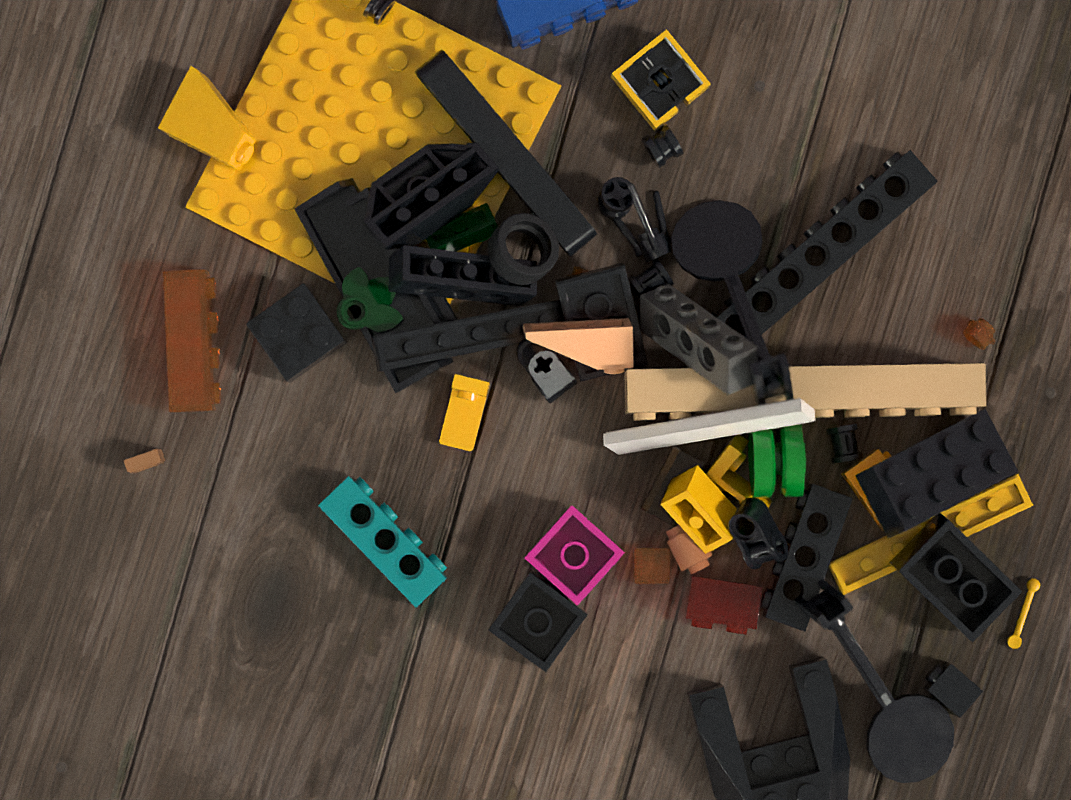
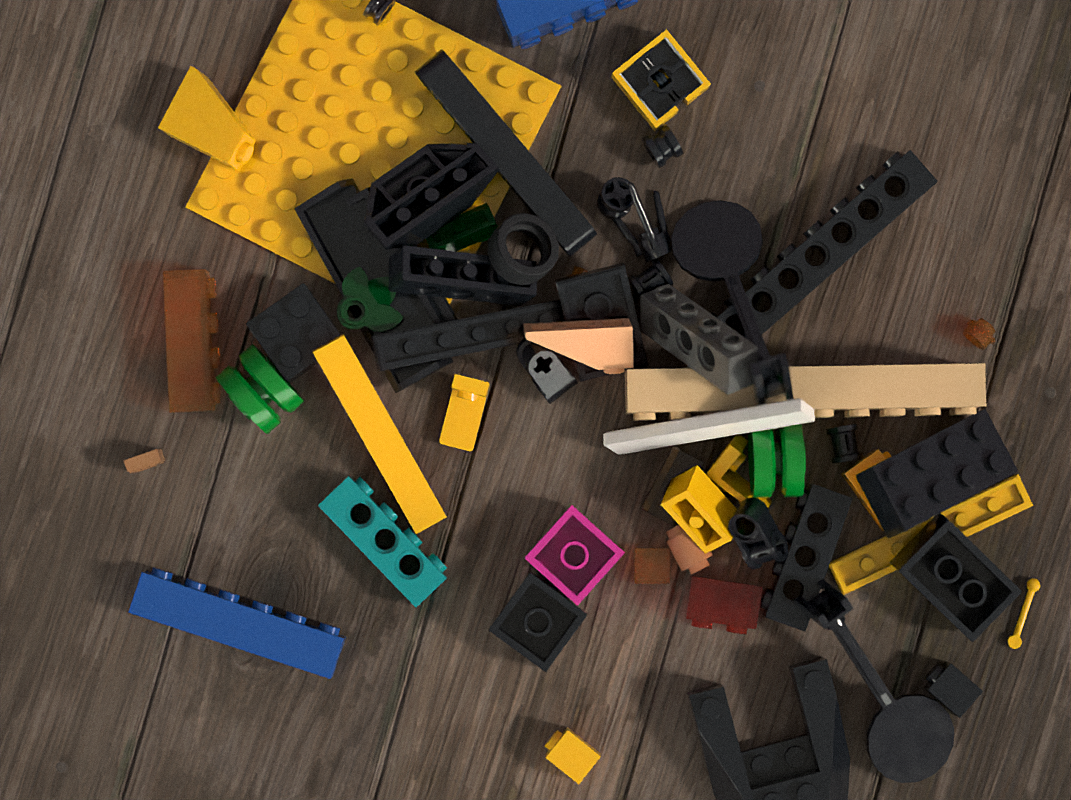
none -> blue brick [128,567,346,679]
none -> green wheel [215,344,304,434]
none -> yellow tile [312,334,447,534]
none -> yellow brick [545,727,601,784]

